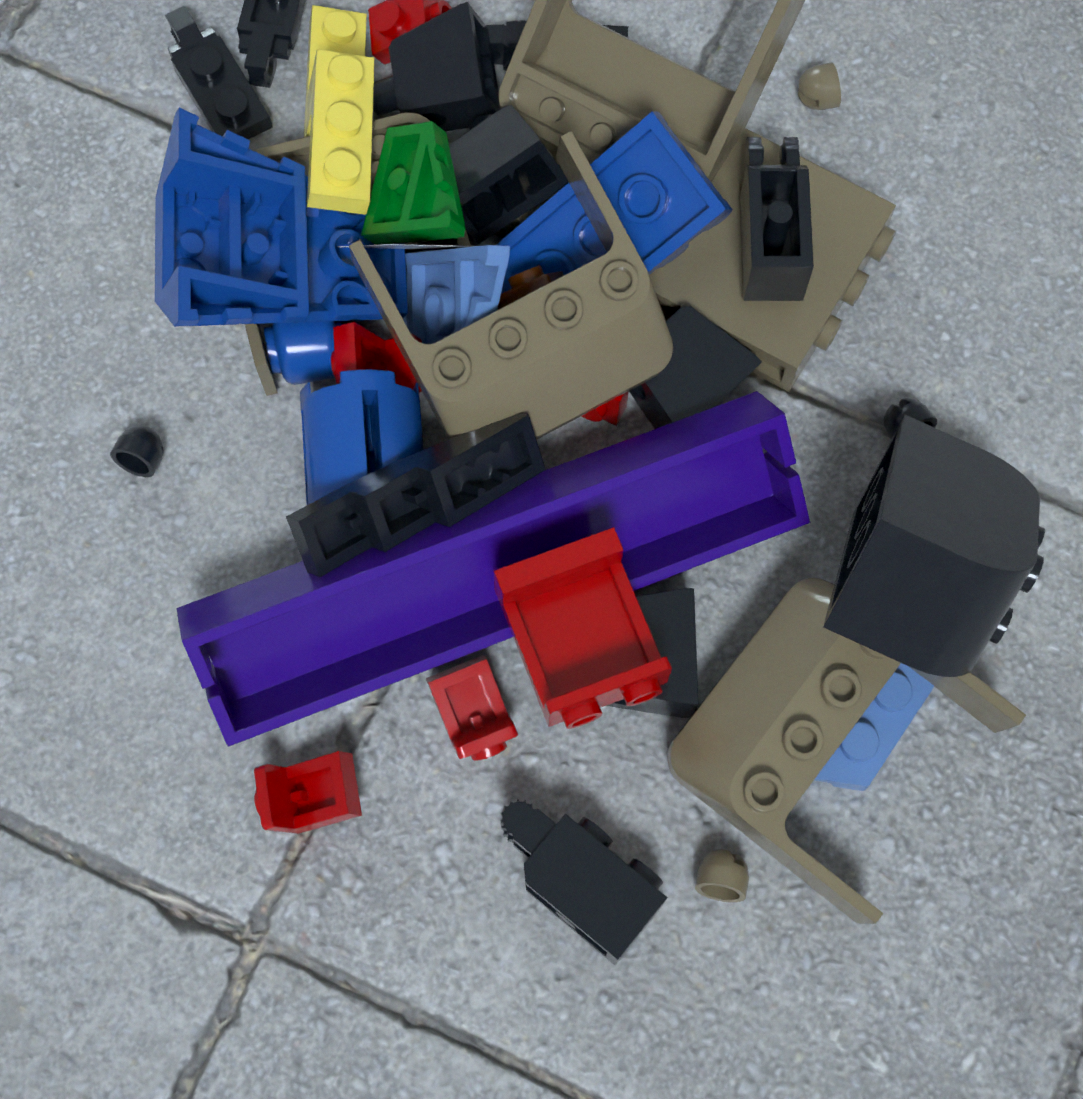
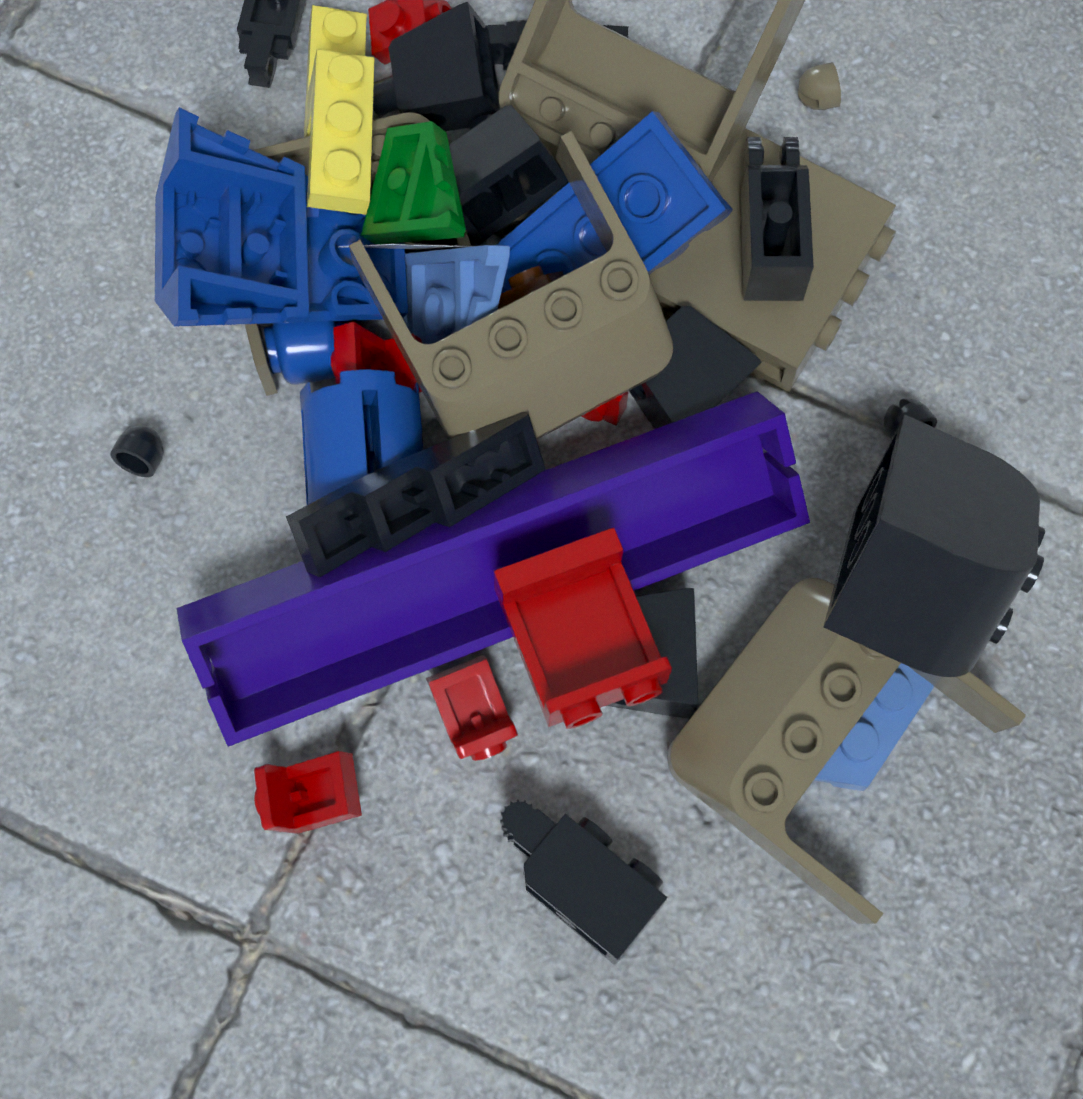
black hinge [165,6,273,139] -> none
dark tan hinge [695,849,749,903] -> none

